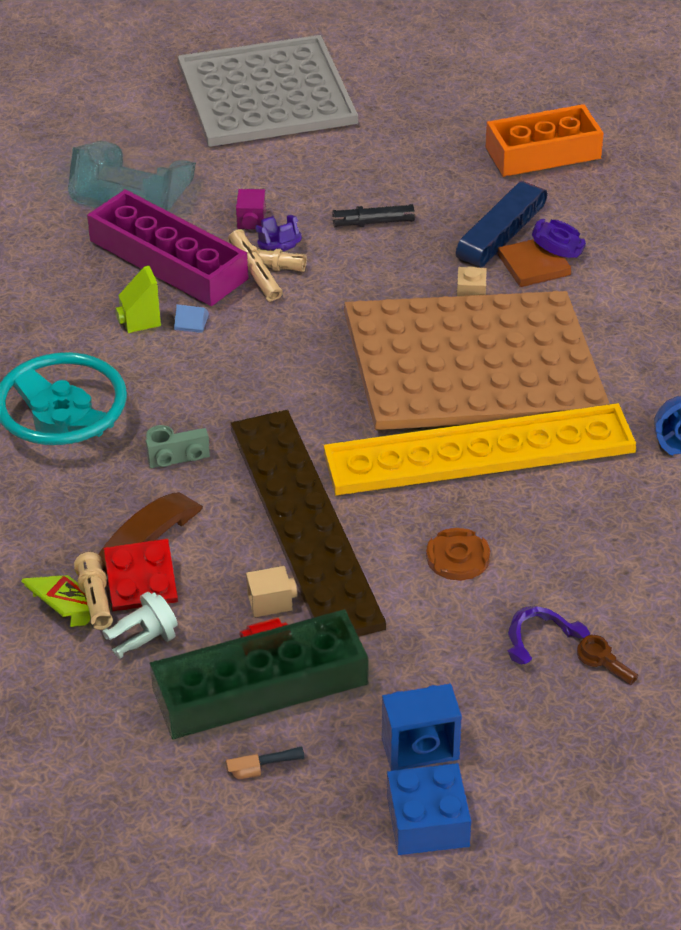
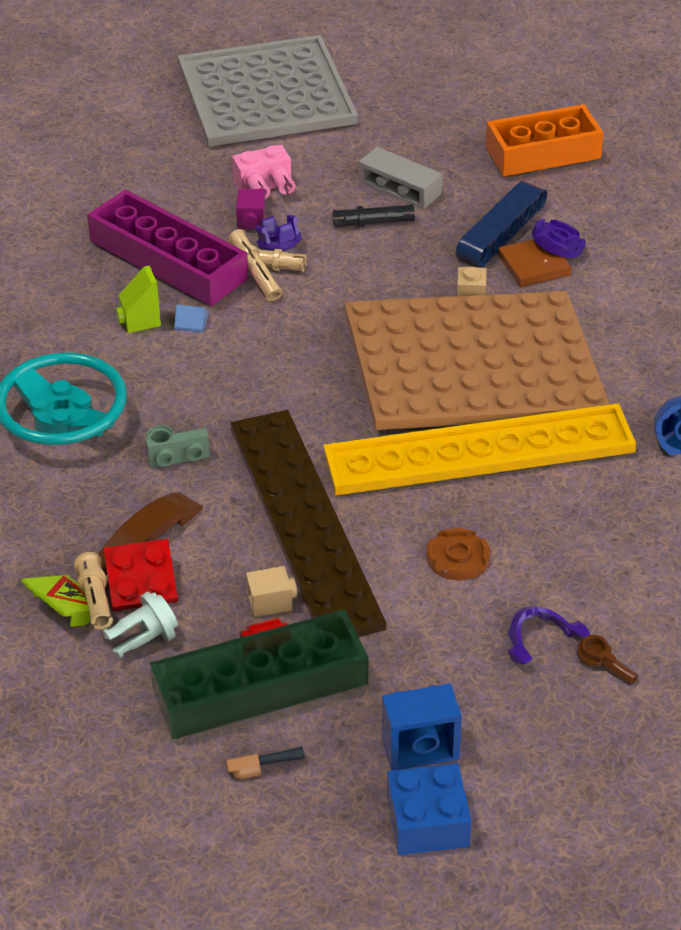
clear light blue windscreen [68,140,196,212] -> none
none -> bright pink brick [232,145,296,198]
none -> light grey brick [359,147,442,210]

